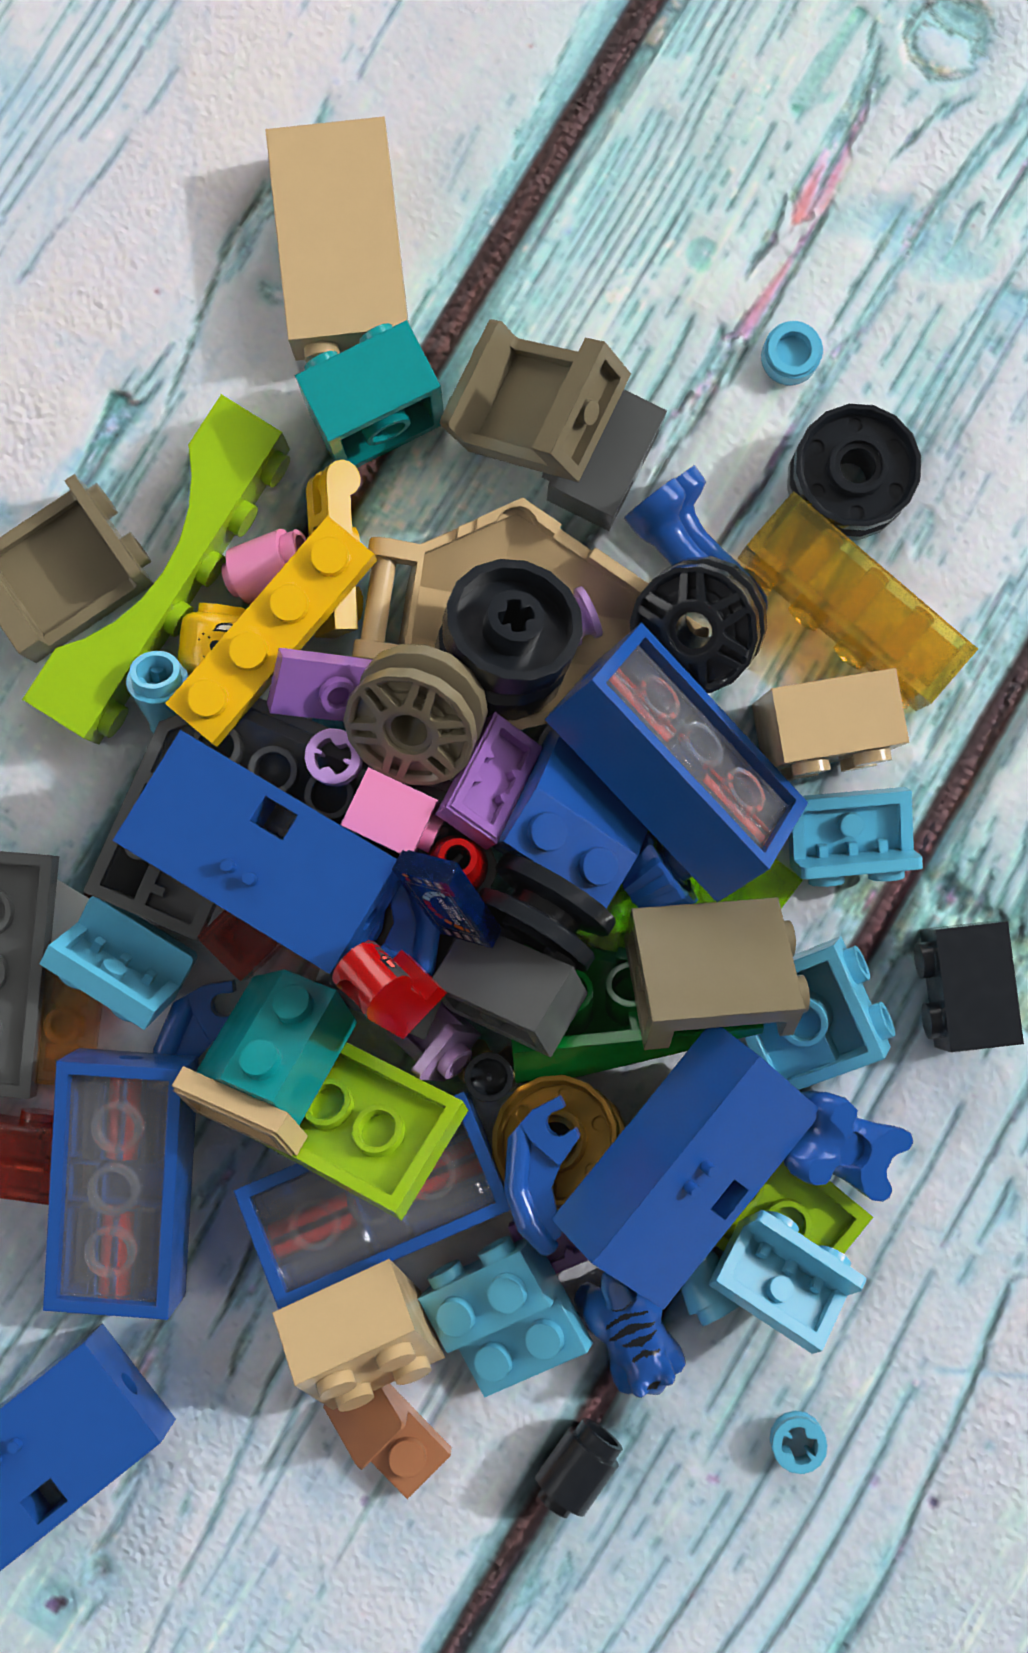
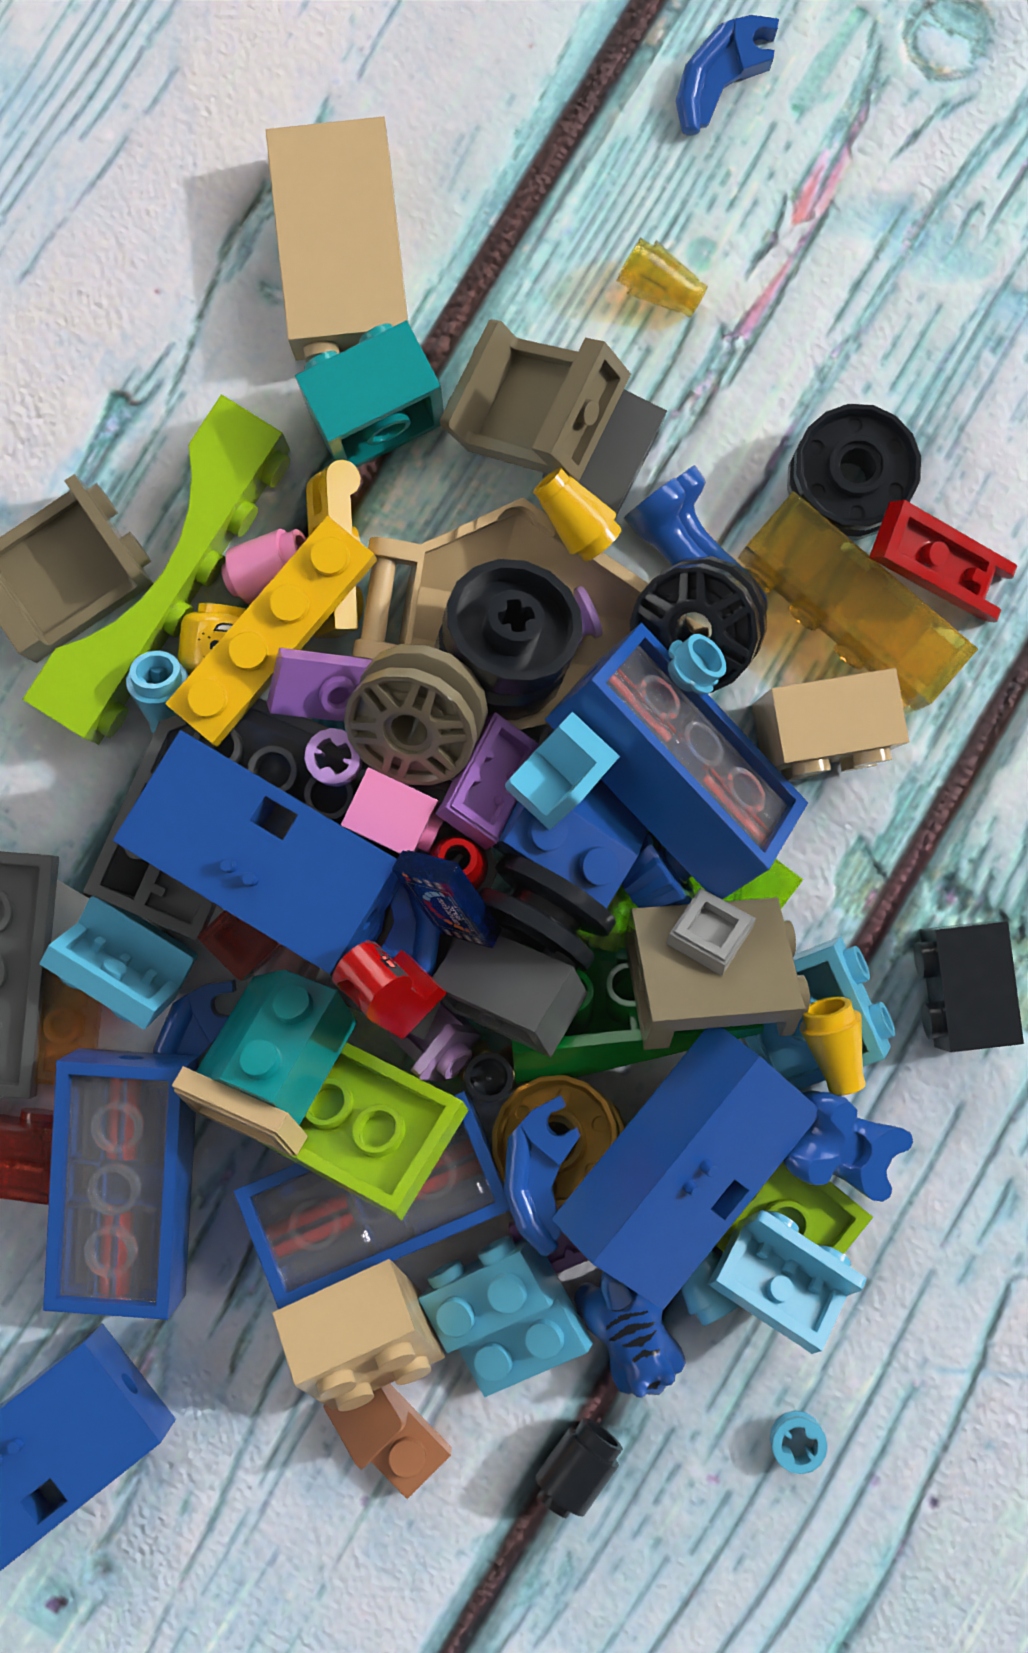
medium azure tile [761,321,823,385] -> none
medium azure bracket [788,787,923,887] -> none
none -> medium azure panel [505,712,620,830]
none -> yellow cone [533,467,621,561]
none -> clear yellow cone [616,237,708,318]
none -> light grey tile [667,888,756,976]
none -> medium azure plate [668,634,726,695]
none -> blue piece [675,15,779,136]
none -> yellow cone [799,997,866,1096]
none -> red hinge [869,500,1017,623]

